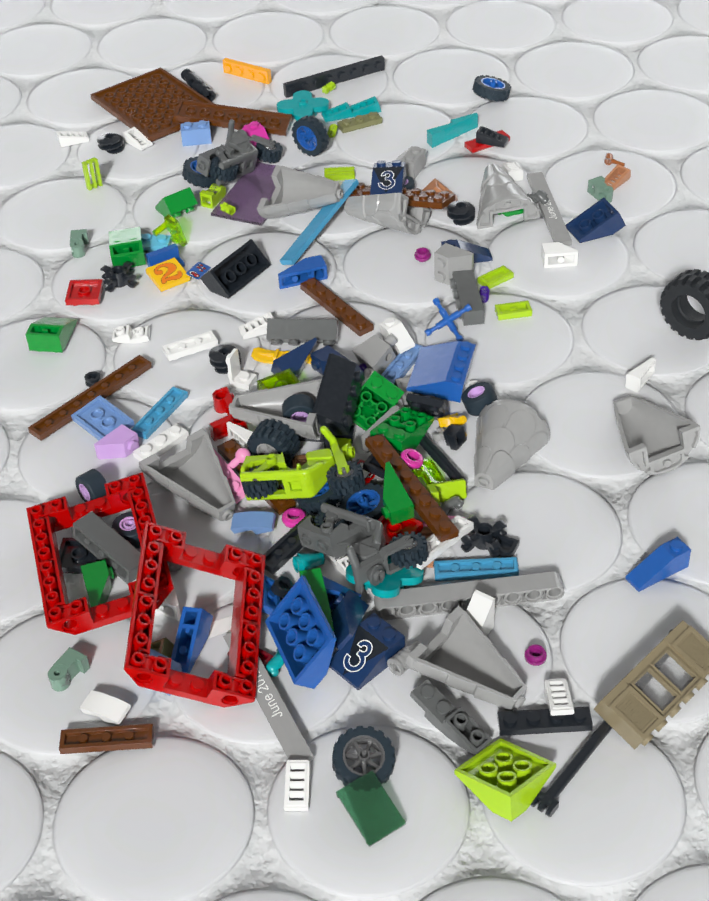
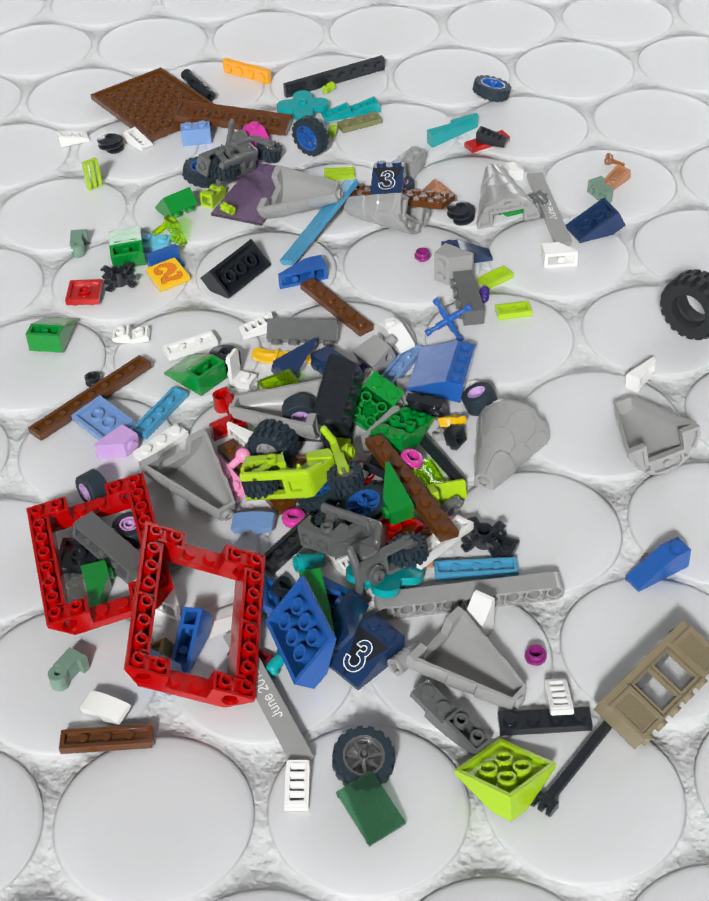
blue sticker [186,262,211,280] -> none
none -> green slope [164,354,227,396]

